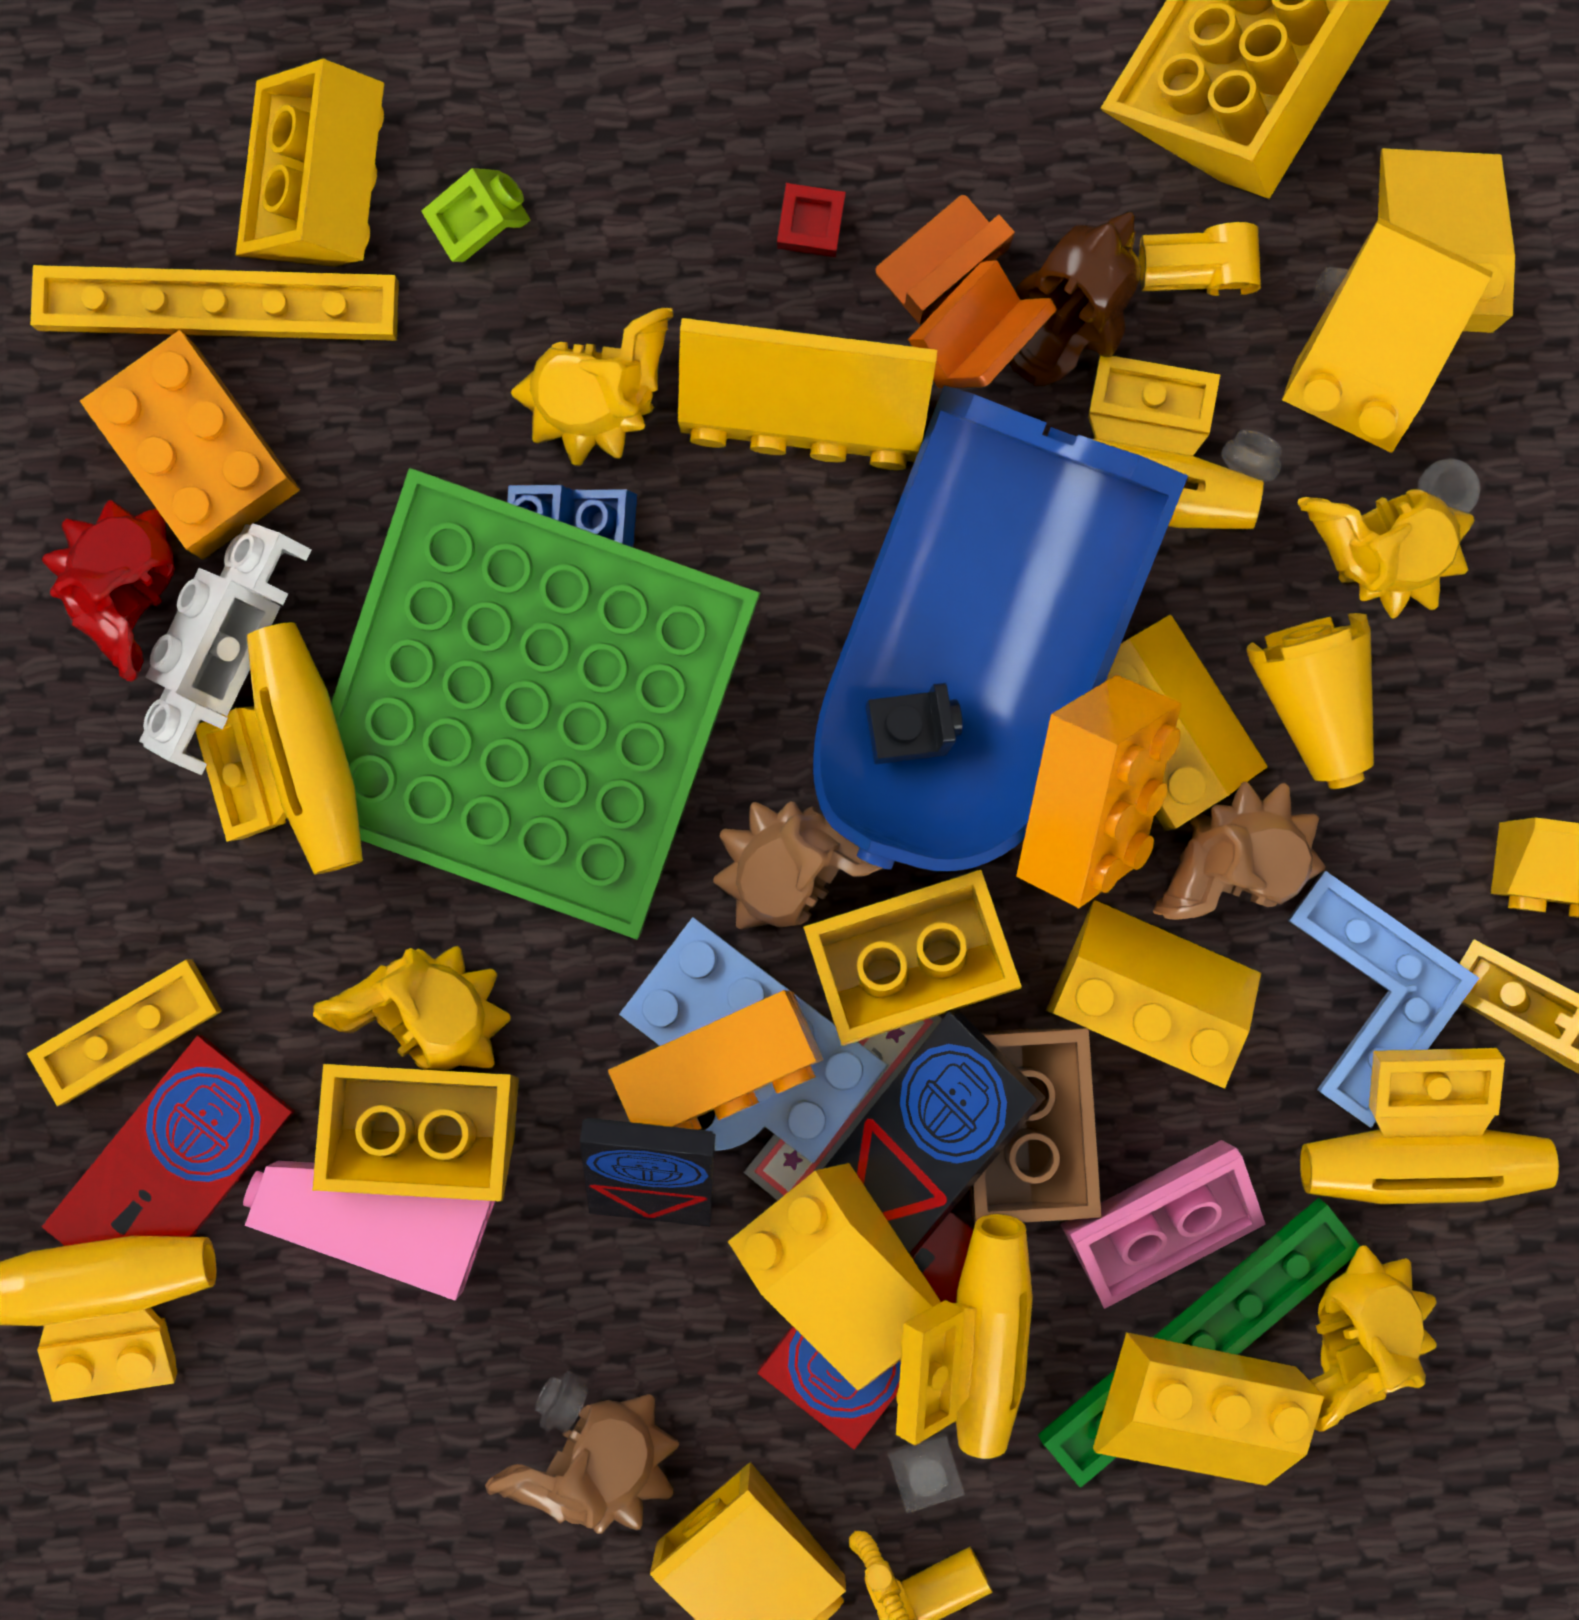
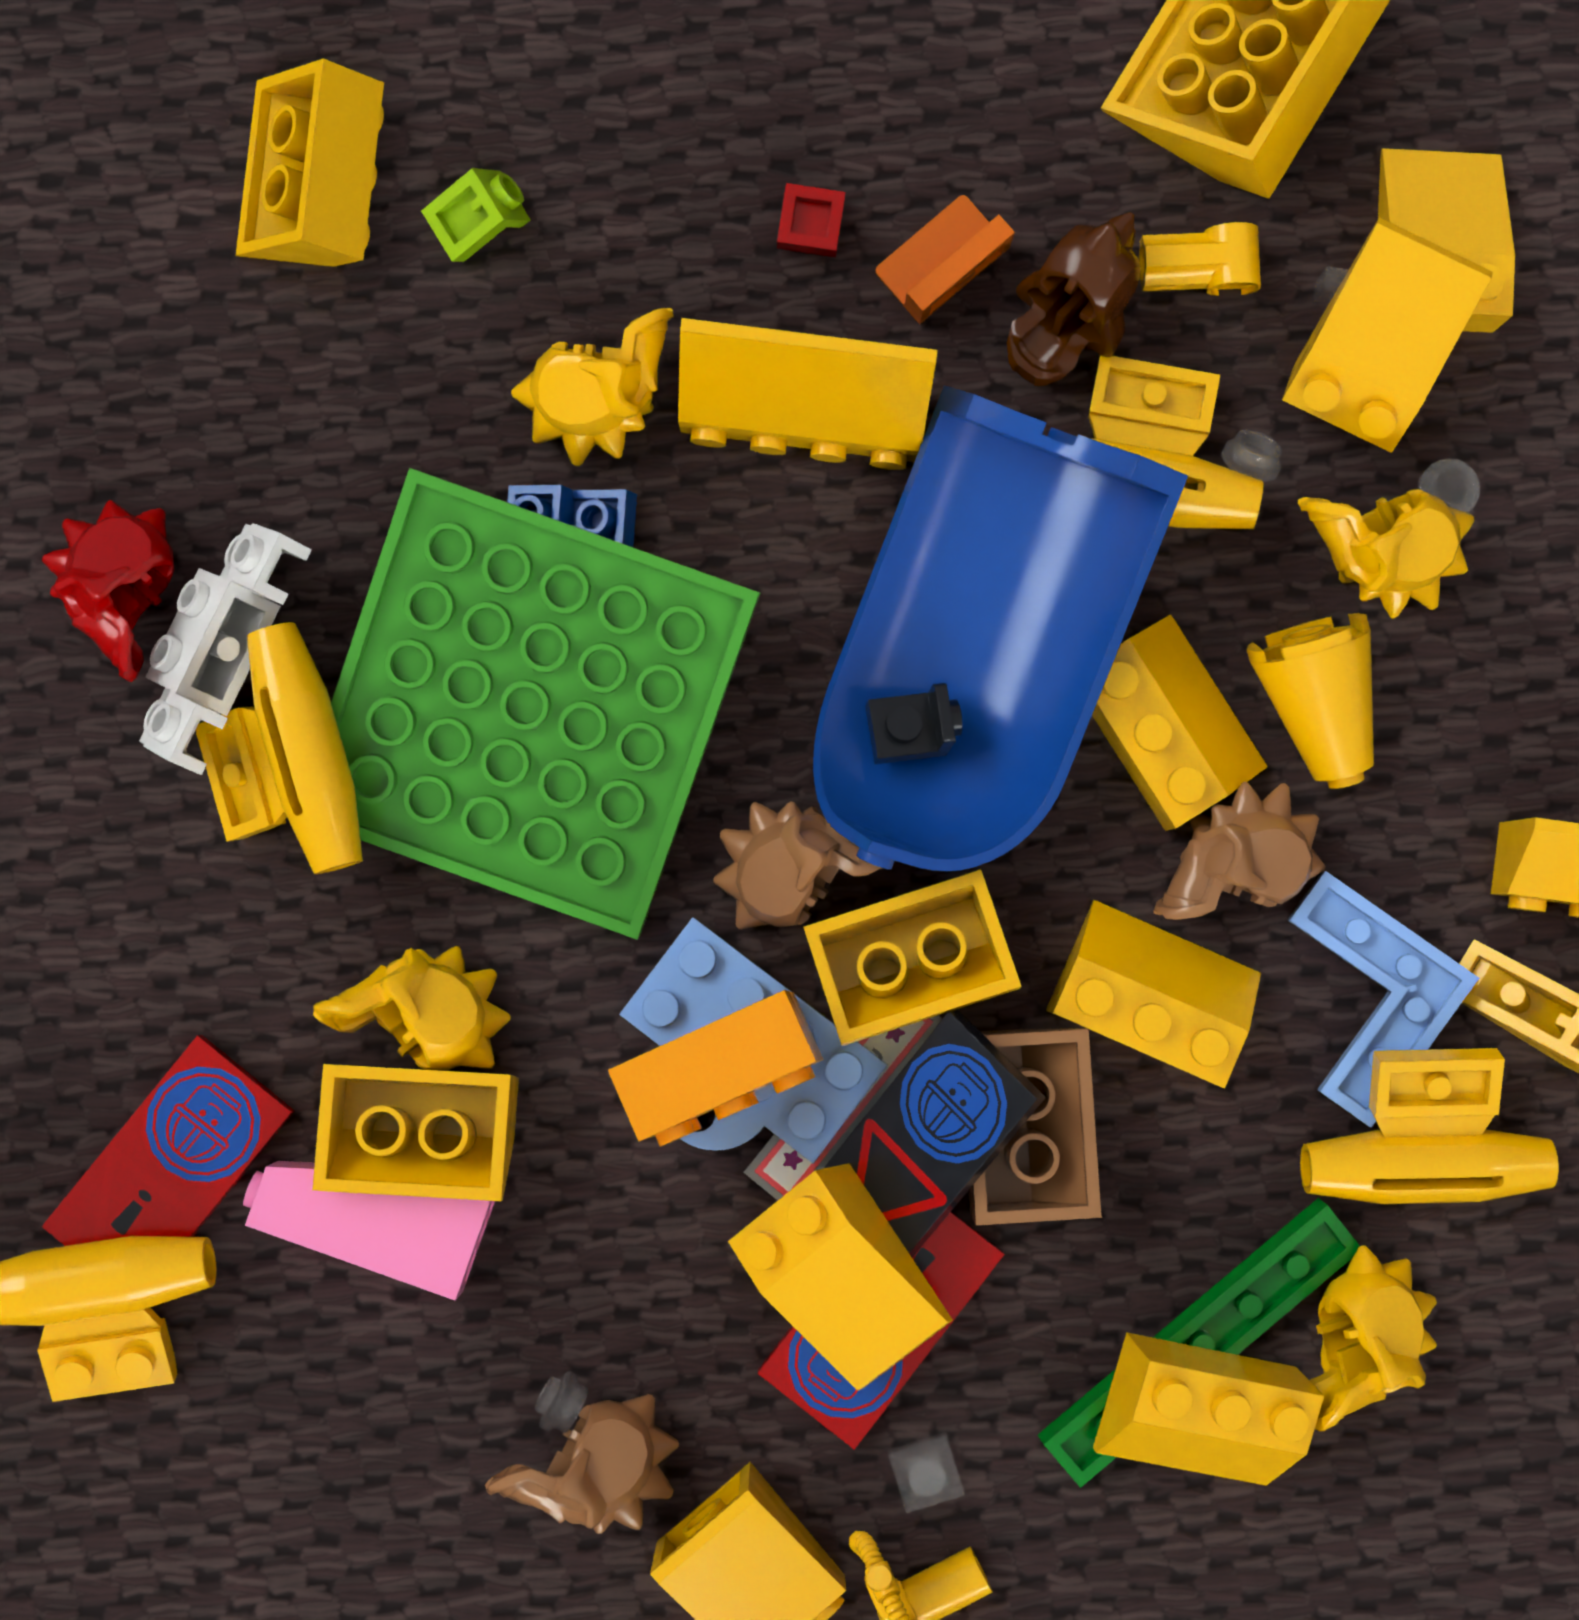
yellow plate [27,959,222,1106] -> none
yellow plate [30,265,399,341] -> none
light orange brick [80,330,300,560] -> none
black tile [580,1118,716,1227] -> none
yellow plate [896,1214,1033,1459] -> none
orange panel [908,260,1057,388] -> none
light orange brick [1016,675,1182,908] -> none
bright pink slope [1060,1140,1266,1309] -> none

